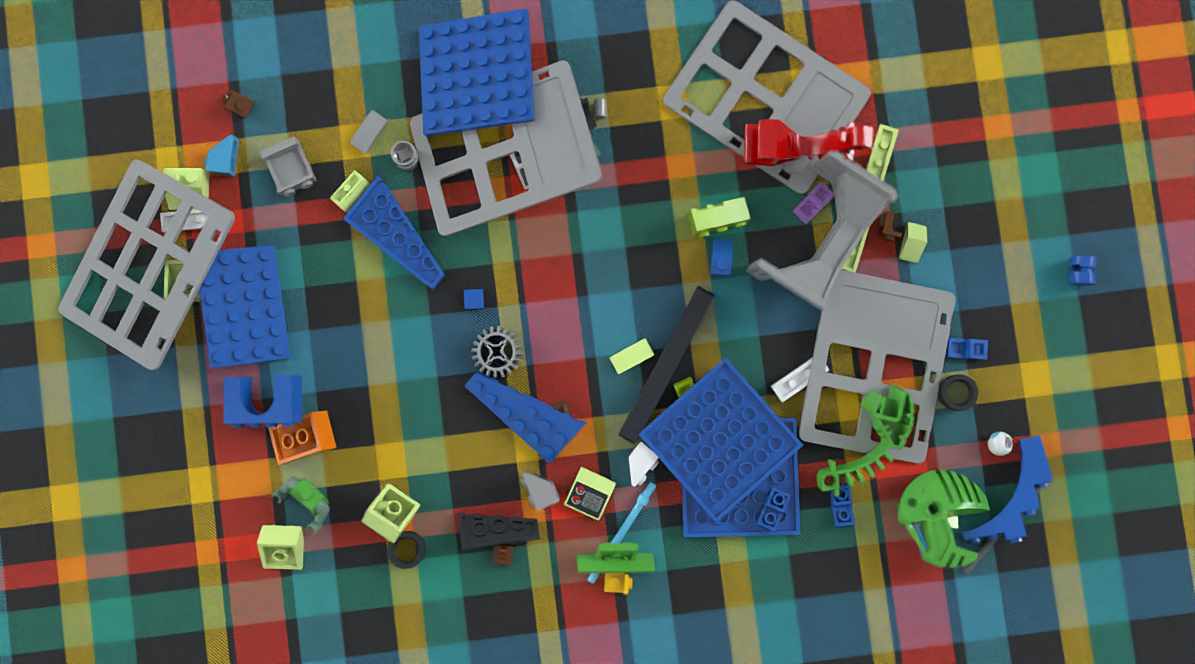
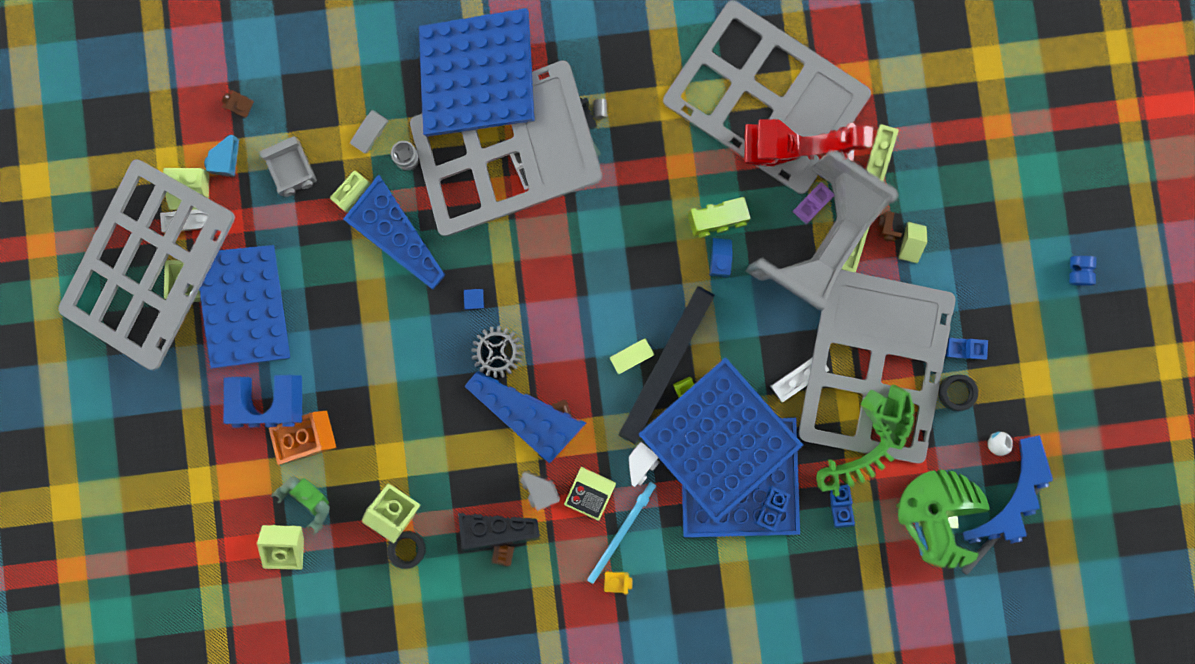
bright green bracket [576,542,655,573] -> none

